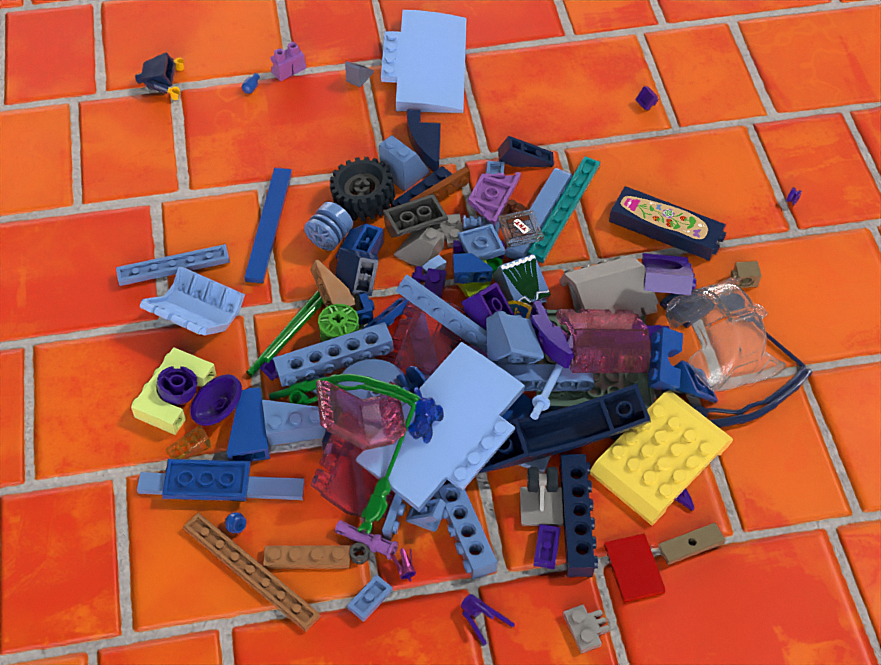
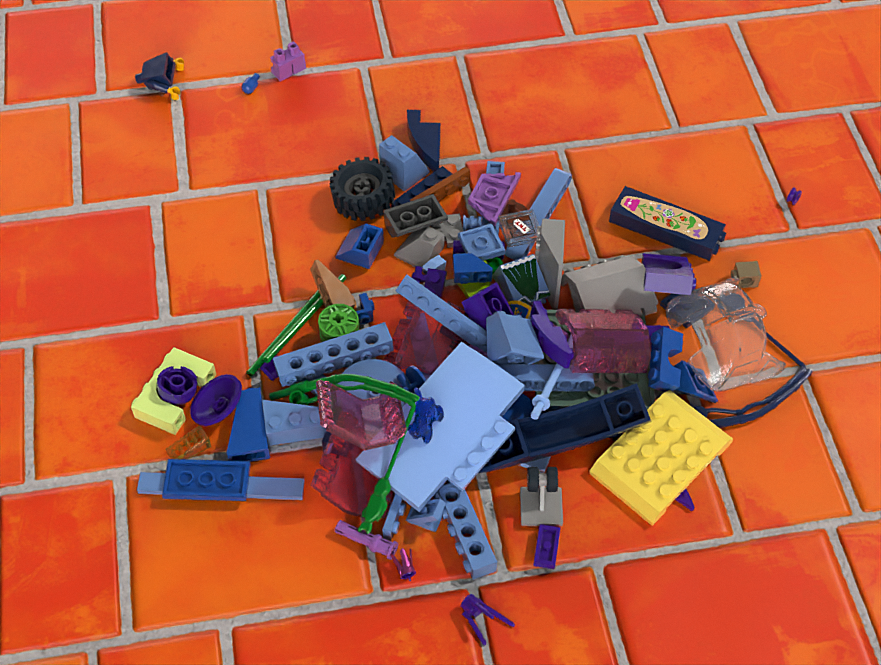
medium blue plate [116,244,230,286] -> none
light blue hinge [140,267,245,335] -> none
medium nougat tile [183,513,321,632] -> none
blue plate [225,512,247,533] -> none
blue tile [245,168,292,283] -> none
medium nougat plate [263,545,350,569] -> none
medium blue wheel [304,202,353,251] -> none
dark blue slope [335,248,379,296] -> none
sand blue slope [345,61,374,87] -> none
medium blue plate [347,575,393,622] -> none
dark grey bush [350,542,369,564] -> none
blue plate [361,298,412,330] -> none
light blue slope [381,10,466,113] -> none
dark blue slope [498,136,554,167] -> none
teal tile [527,156,601,263] -> none
dark blue brick [559,454,598,577] -> none
light grey hinge [563,604,611,654] -> none
red tile [604,533,666,603] -> none
dark purple tile [635,86,659,110] -> none
dark tan tile [658,523,725,565] -> none
none -> light grey slope [535,219,565,310]

